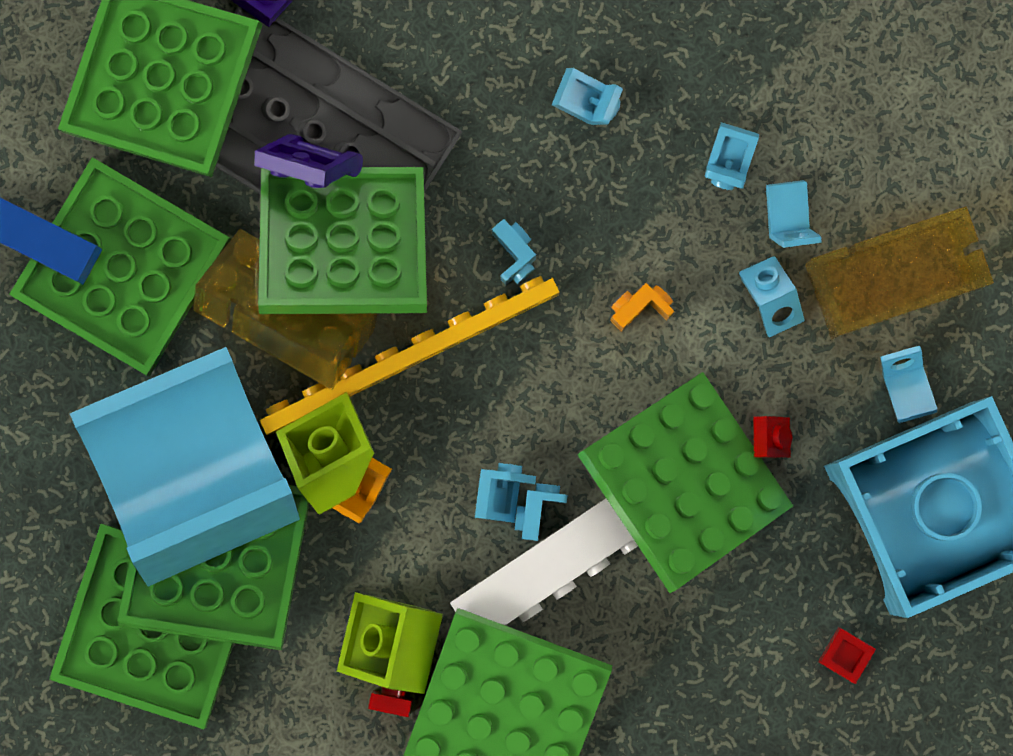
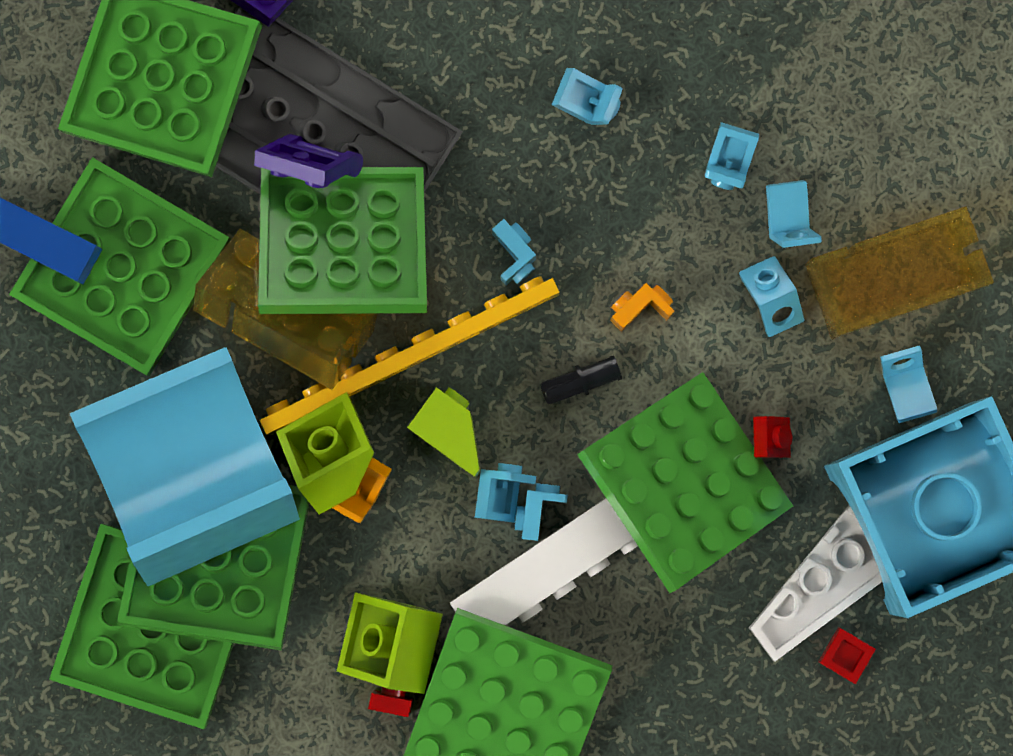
none -> lime slope [407,387,481,478]
none -> black axle [541,356,622,404]
none -> white wing [749,505,882,662]

